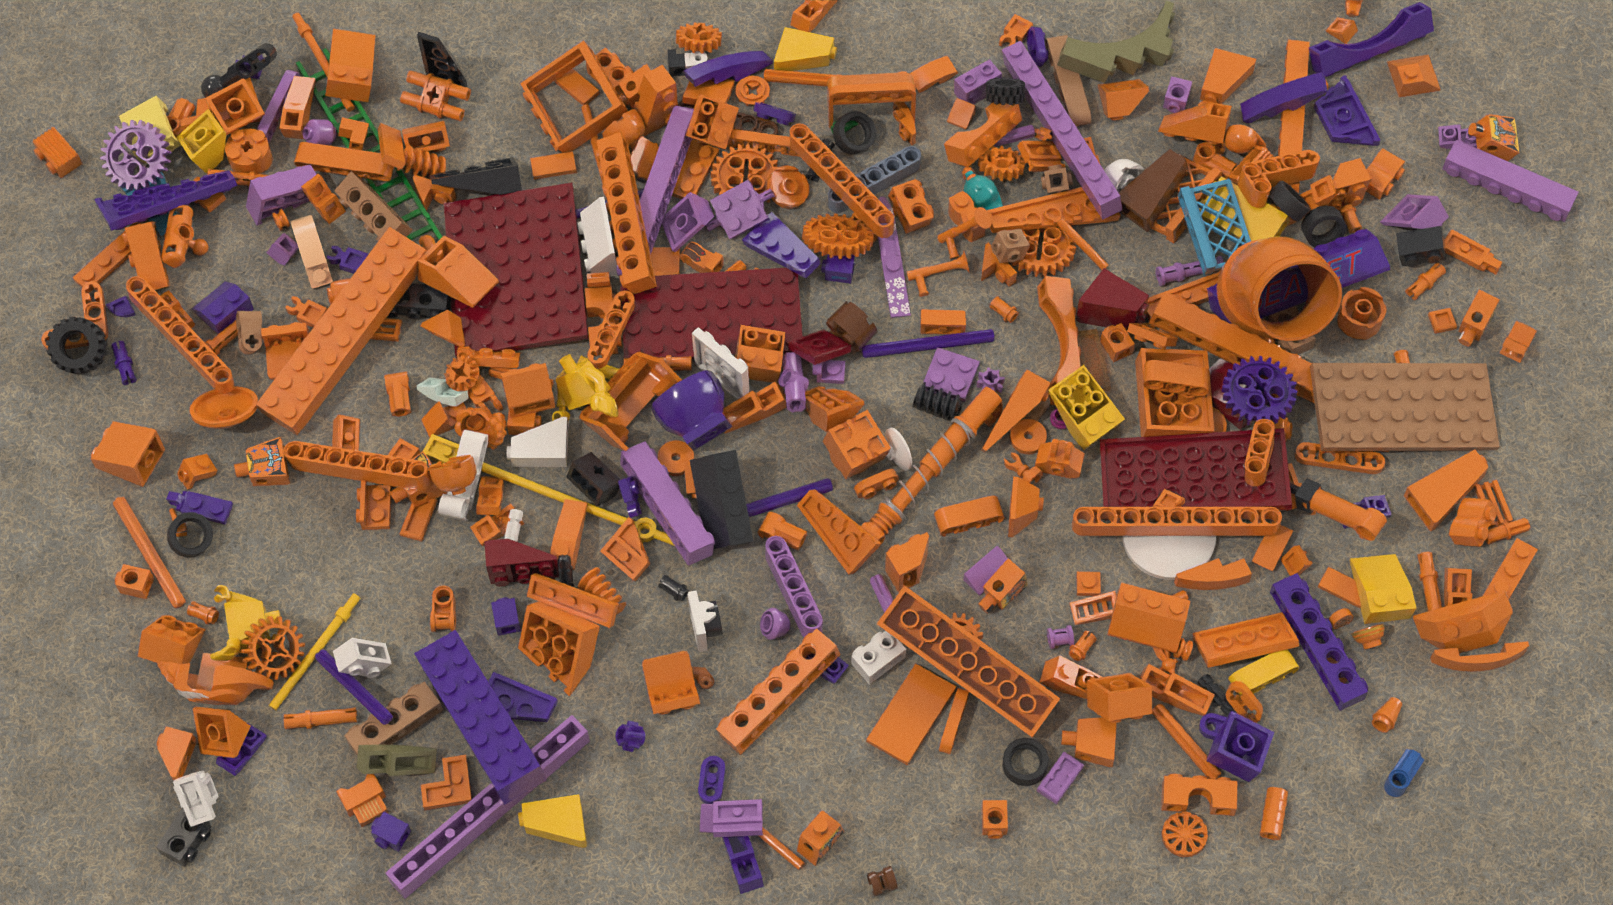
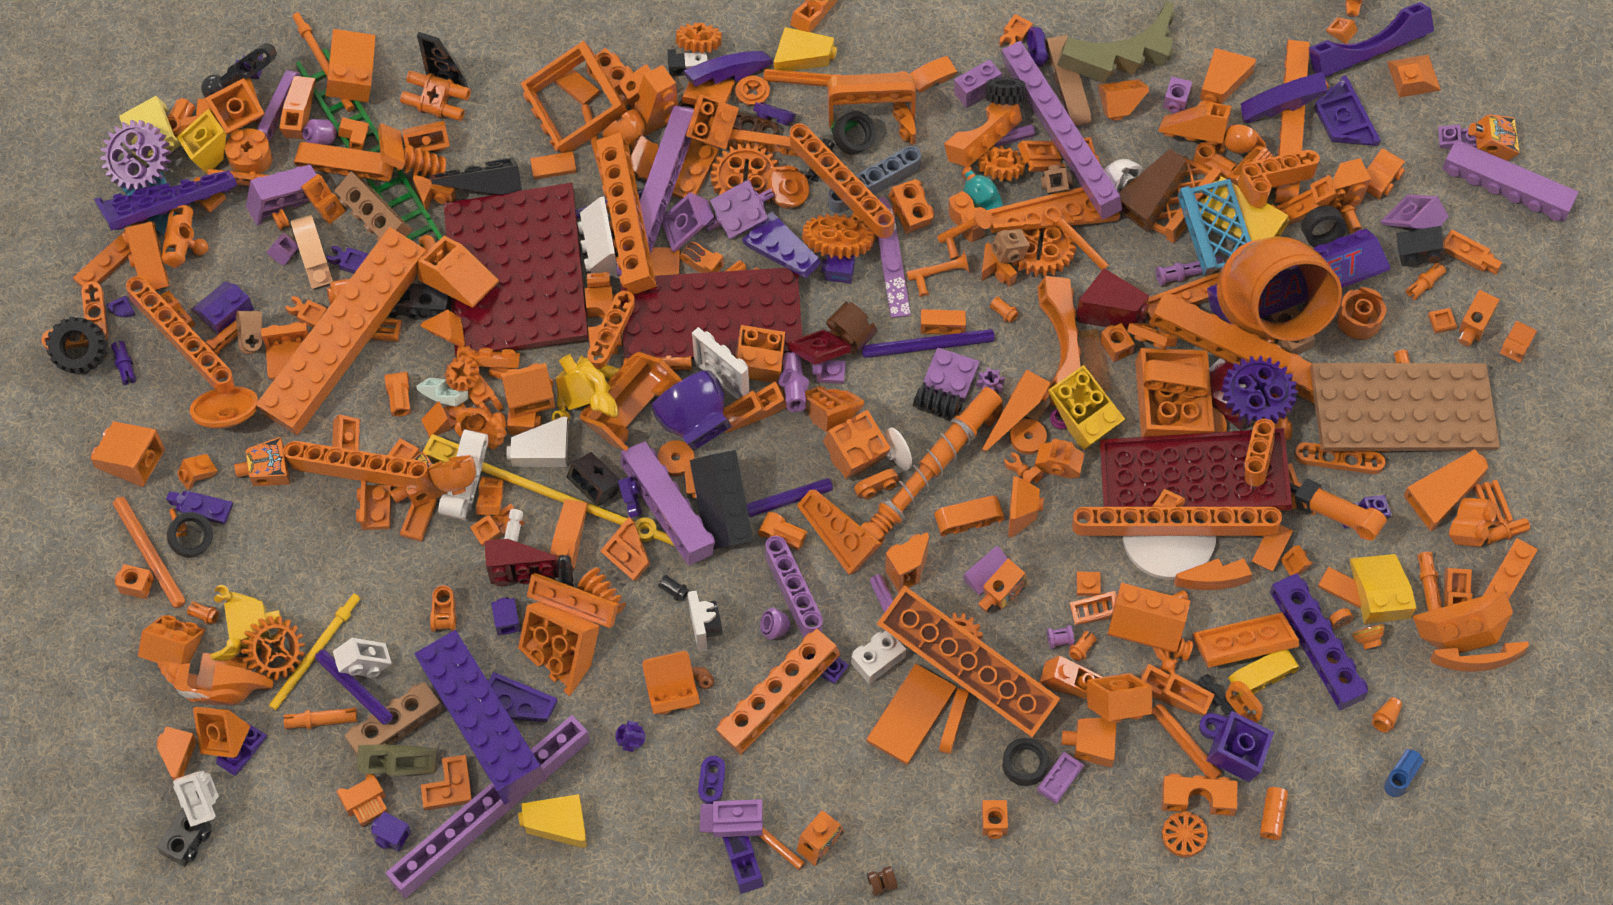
orange brick [33,127,82,178] -> none
orange slope [947,98,976,130] -> none
orange piece [1034,127,1053,141] -> none
black tyre [1269,181,1310,222] -> none

